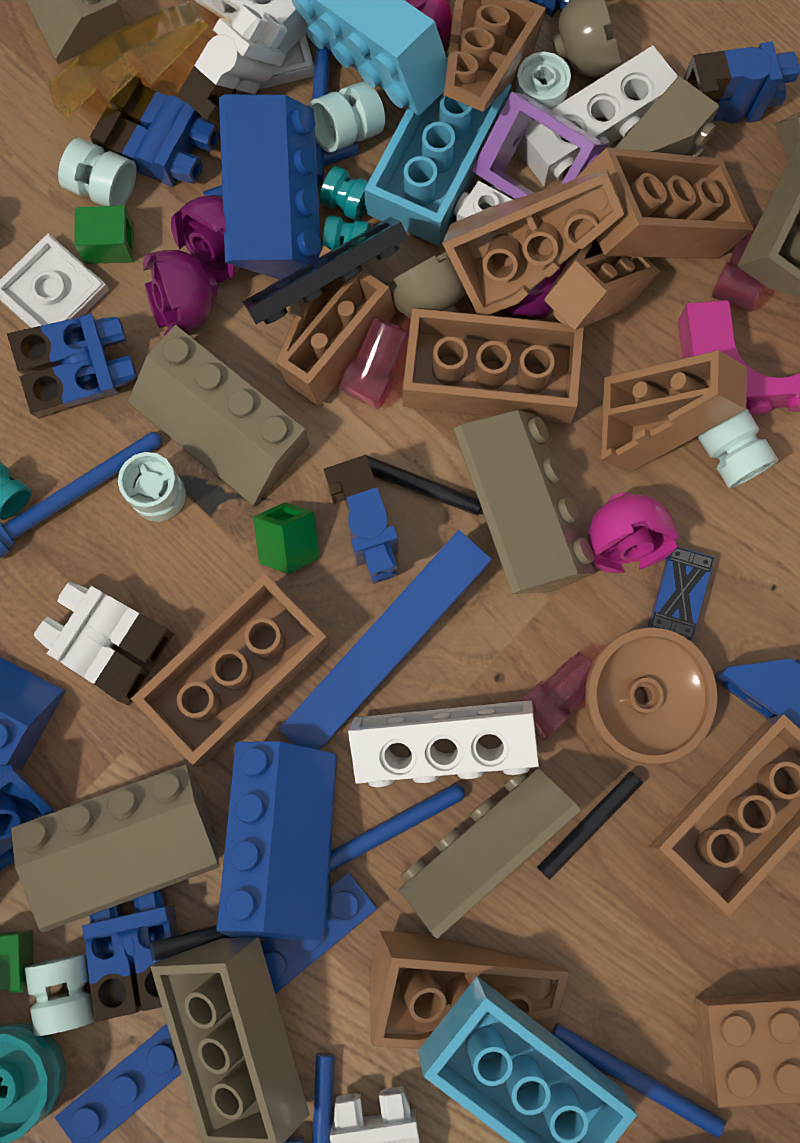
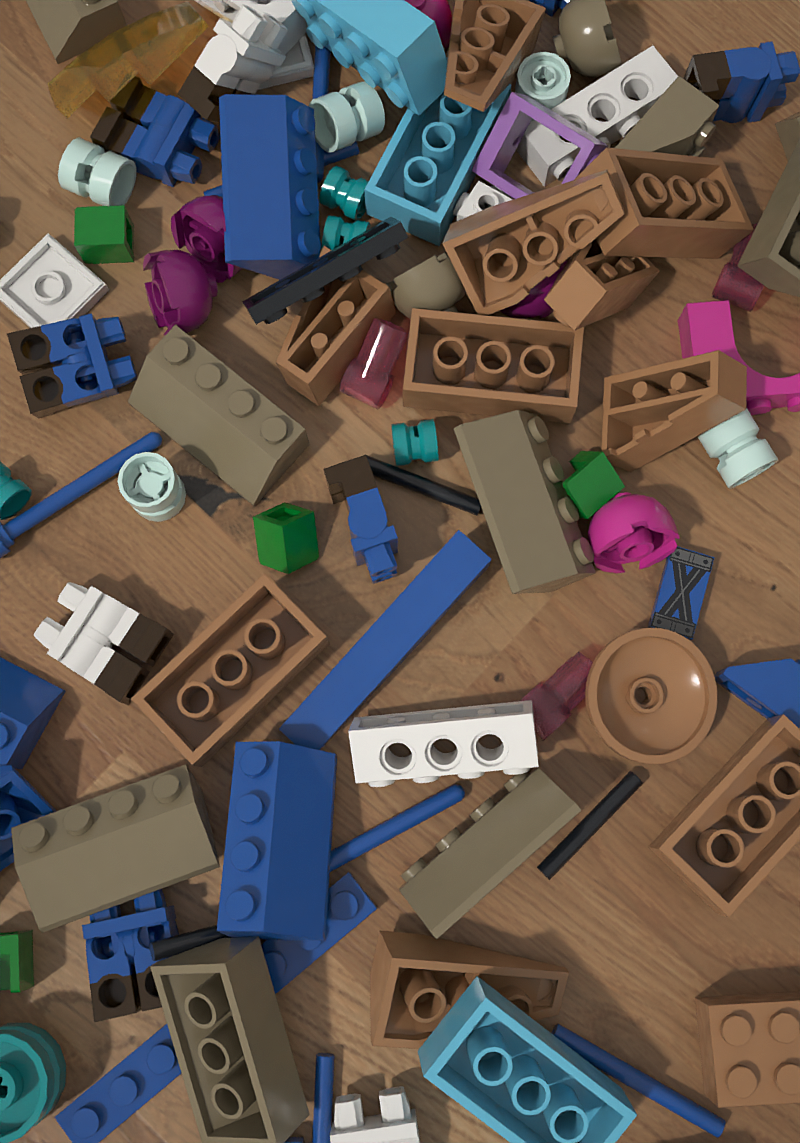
light aqua wheel [24,954,94,1036] -> none
none -> teal wheel [391,419,439,466]
none -> green panel [562,451,625,519]

